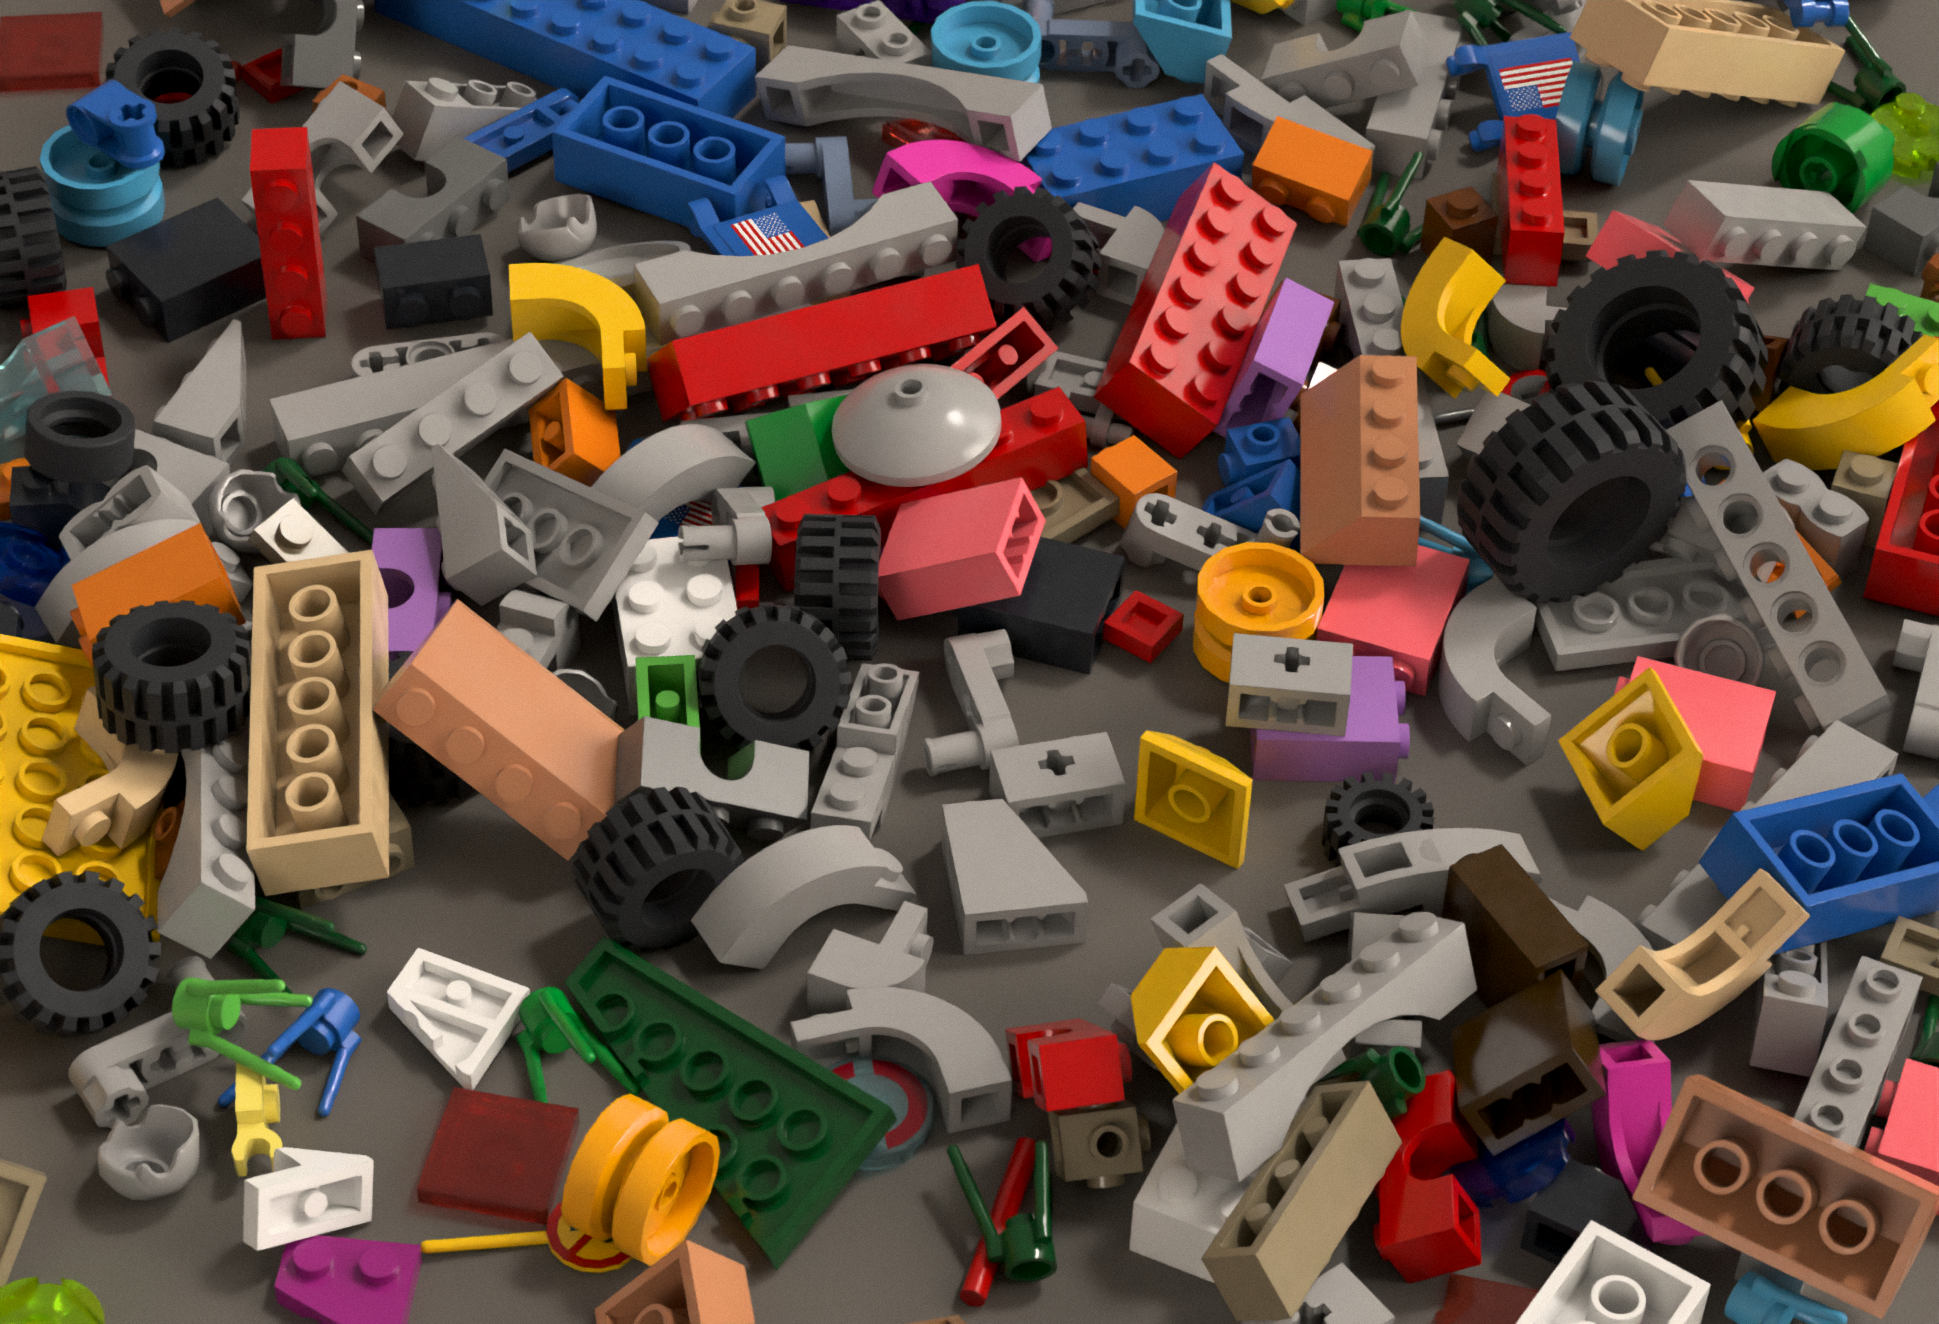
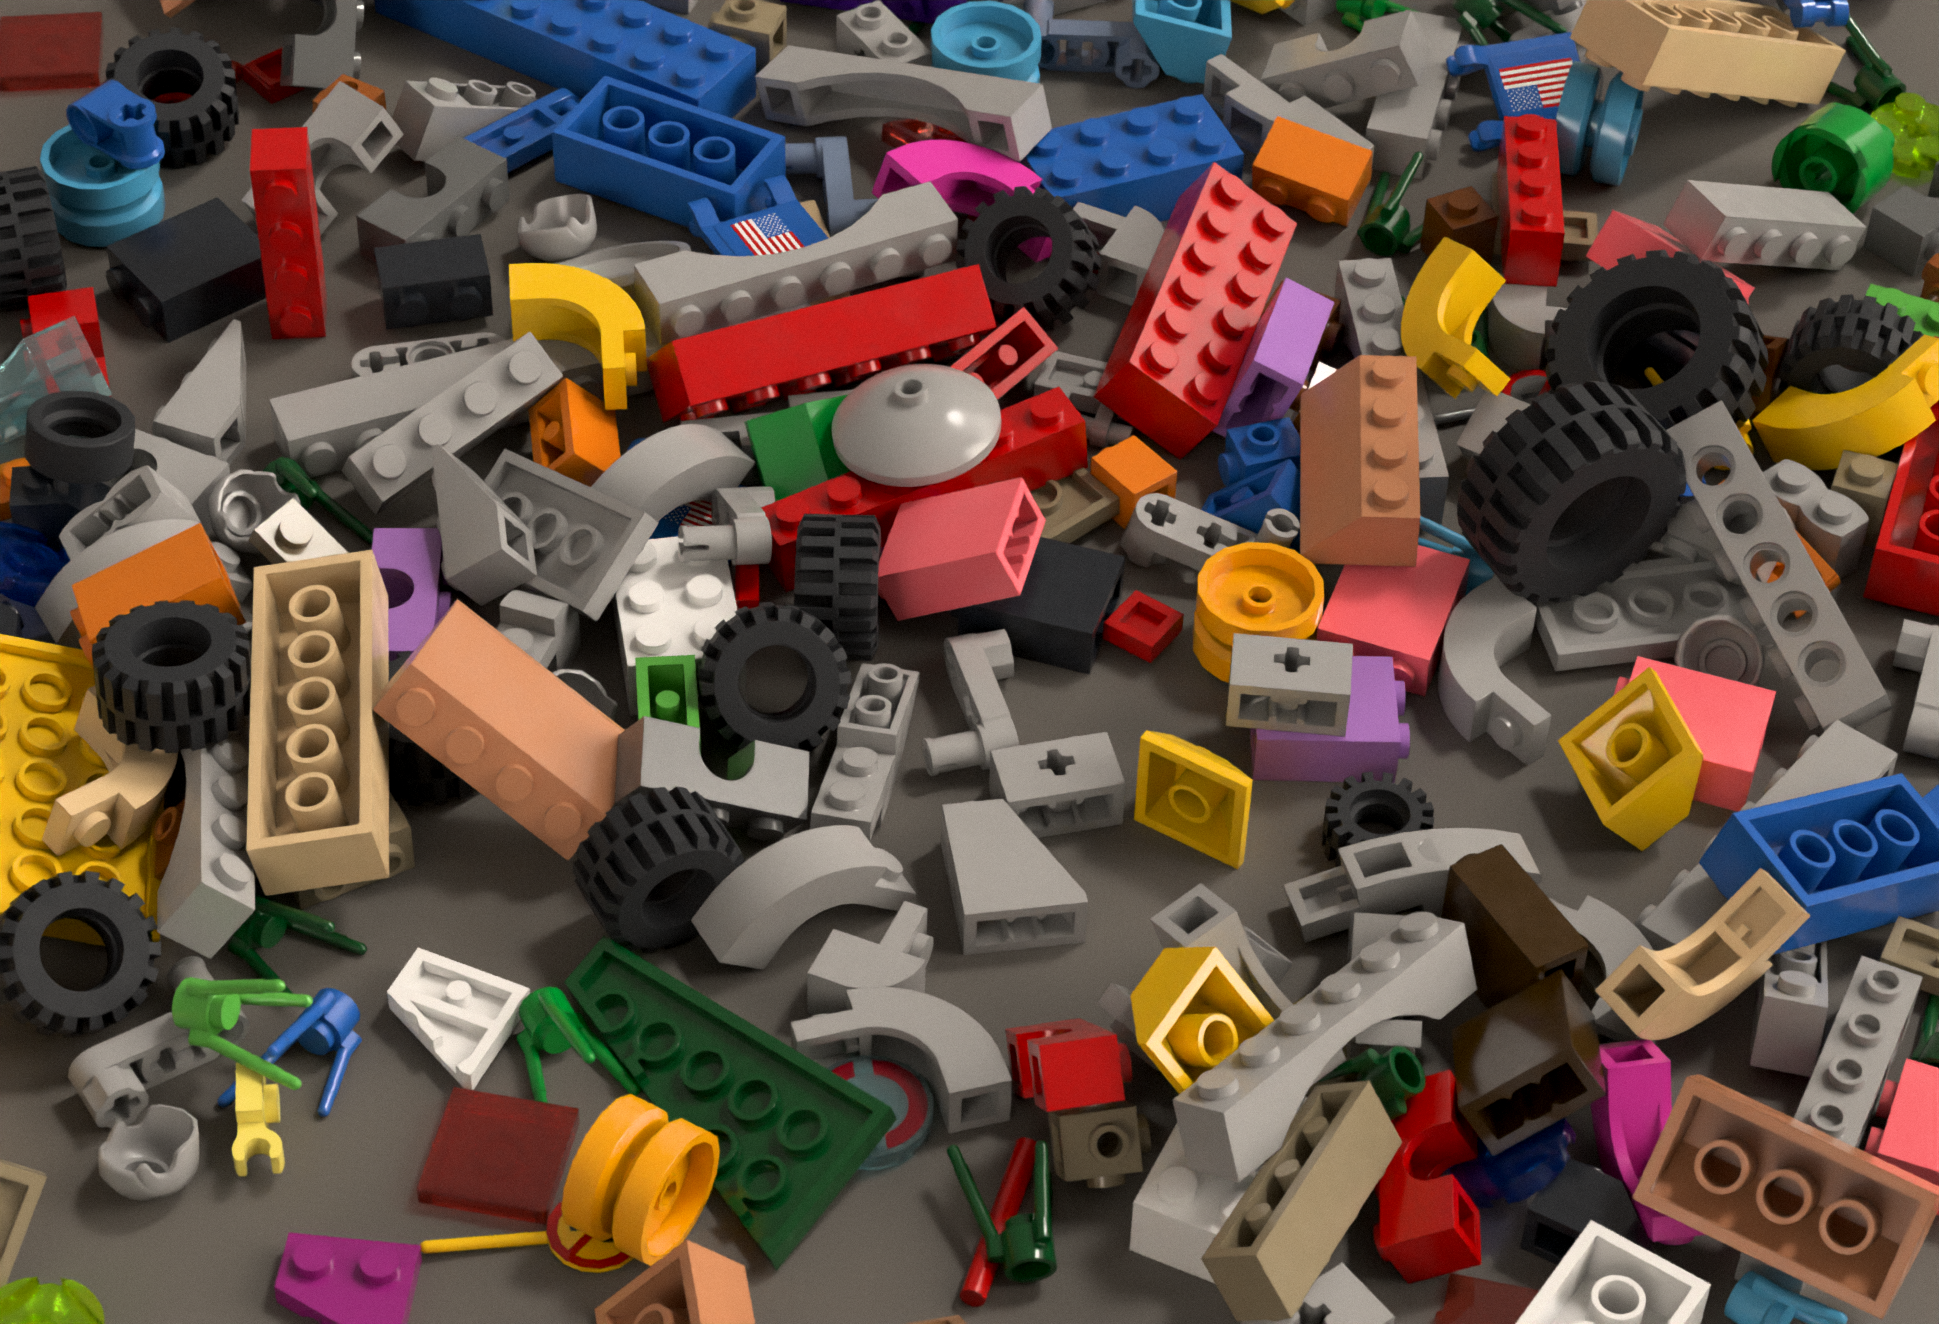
white slope [243,1147,374,1251] -> none

